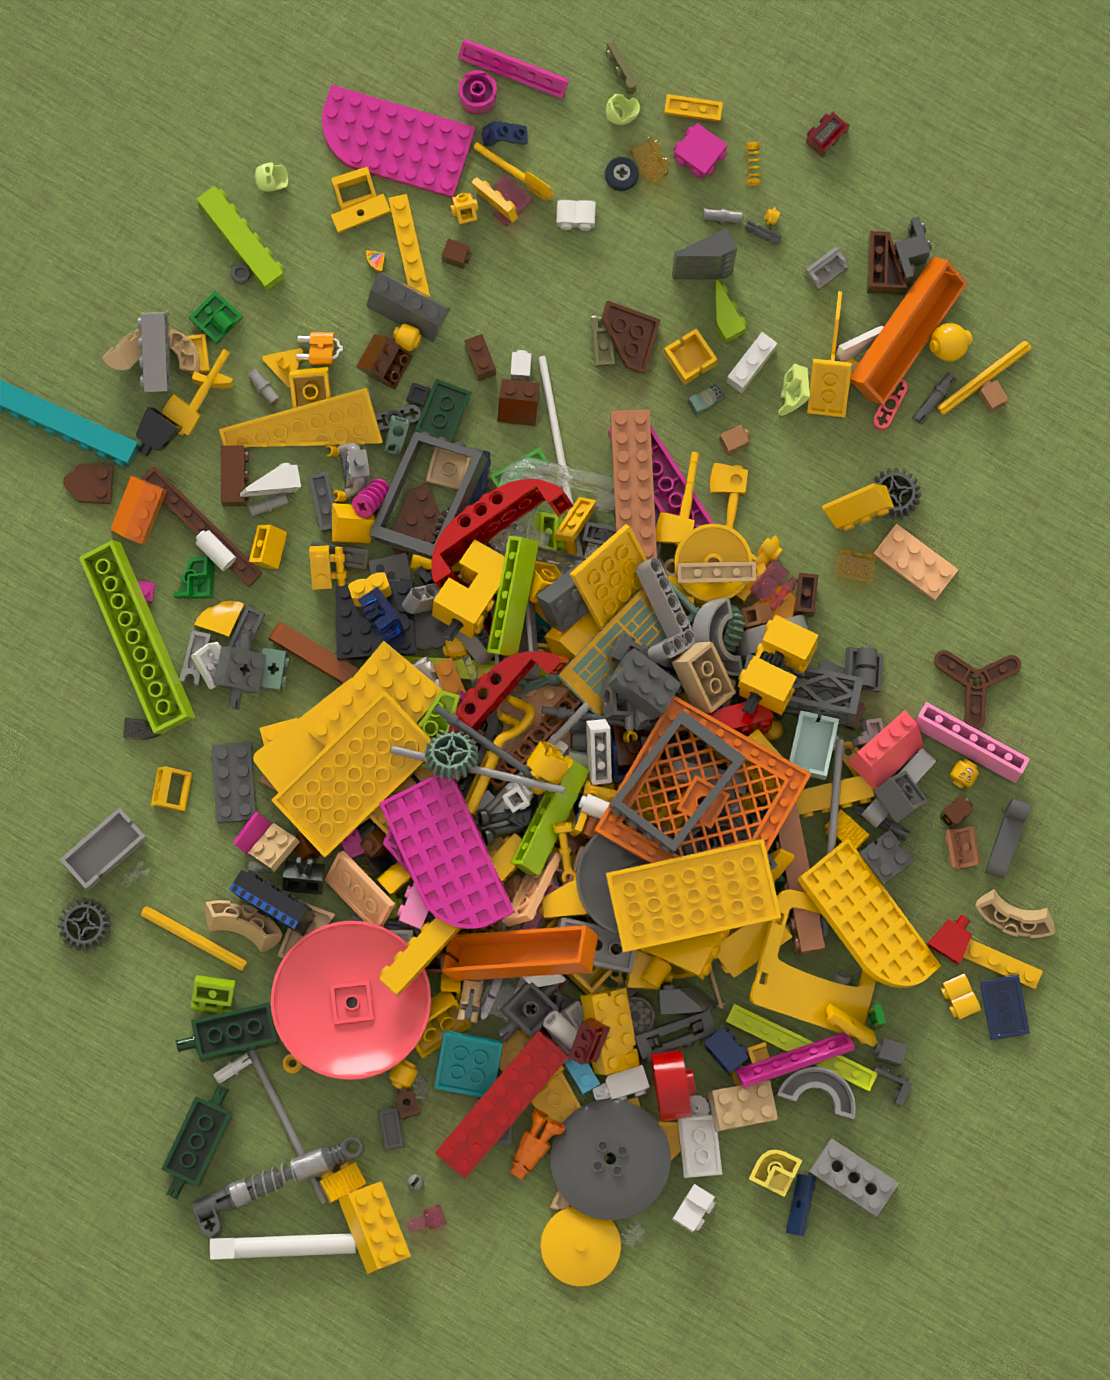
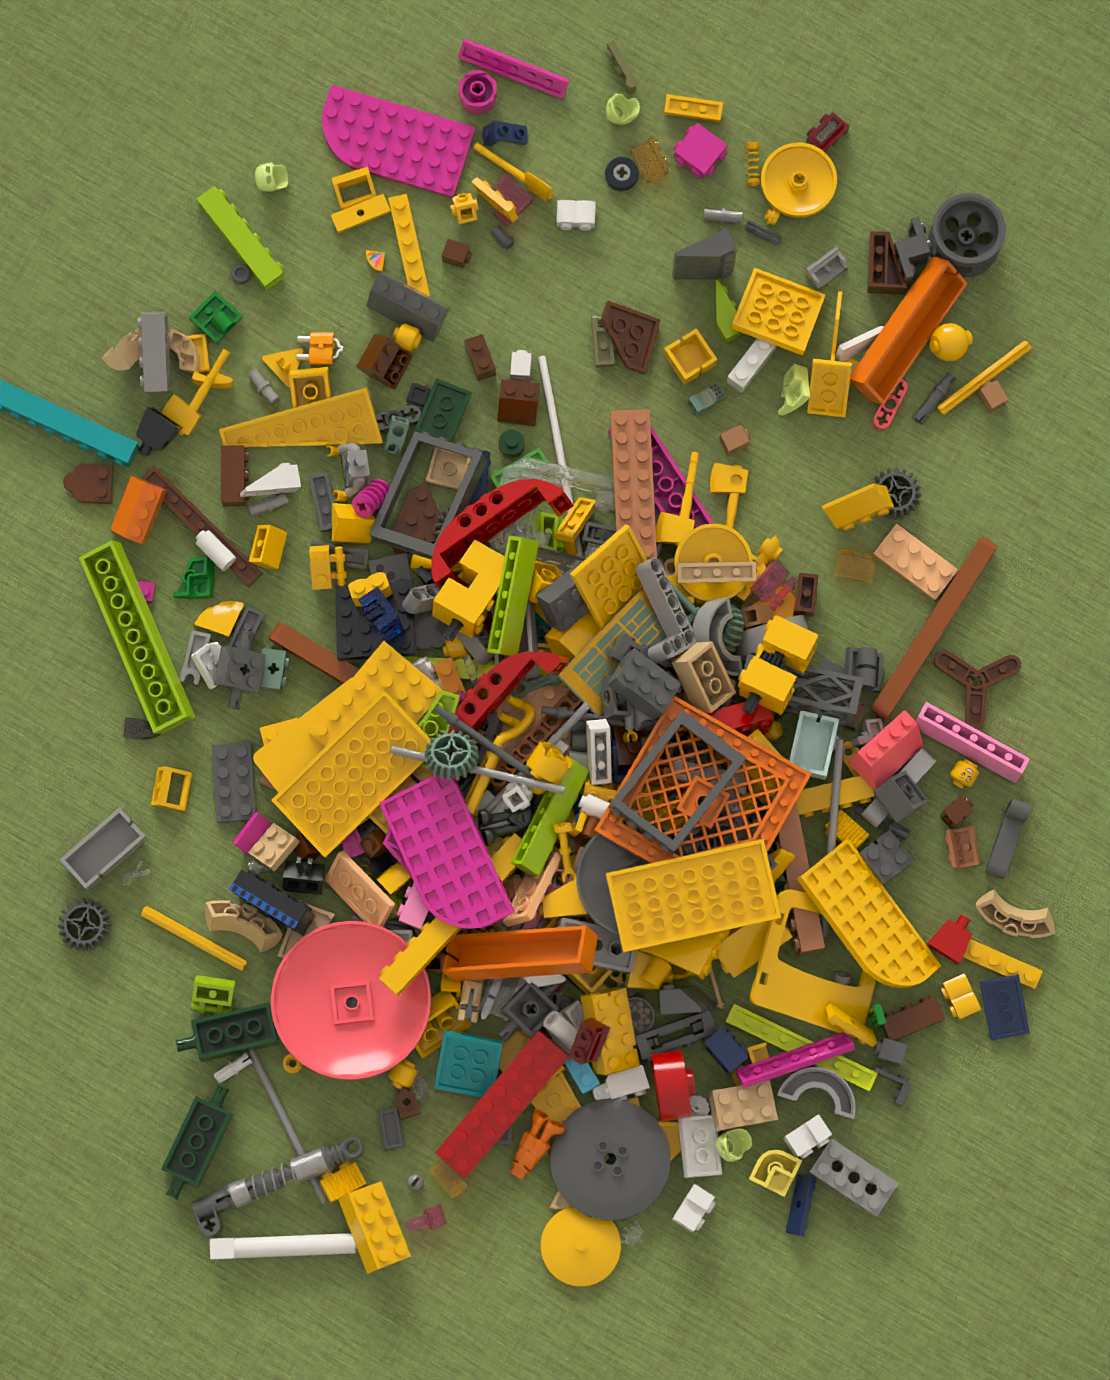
none -> clear yellow bracket [428,1158,468,1200]
none -> dark grey pin [491,225,514,250]
none -> dark green piece [499,430,525,458]
none -> yellowish green helmet [715,1128,752,1162]
none -> yellow plate [731,268,825,356]
none -> yellow dish [761,143,837,218]
none -> white brick [783,1114,832,1159]
none -> dark orange beam [870,536,998,720]
none -> reddish brown brick [882,996,945,1041]
none -> dark grey wheel [928,193,1006,278]

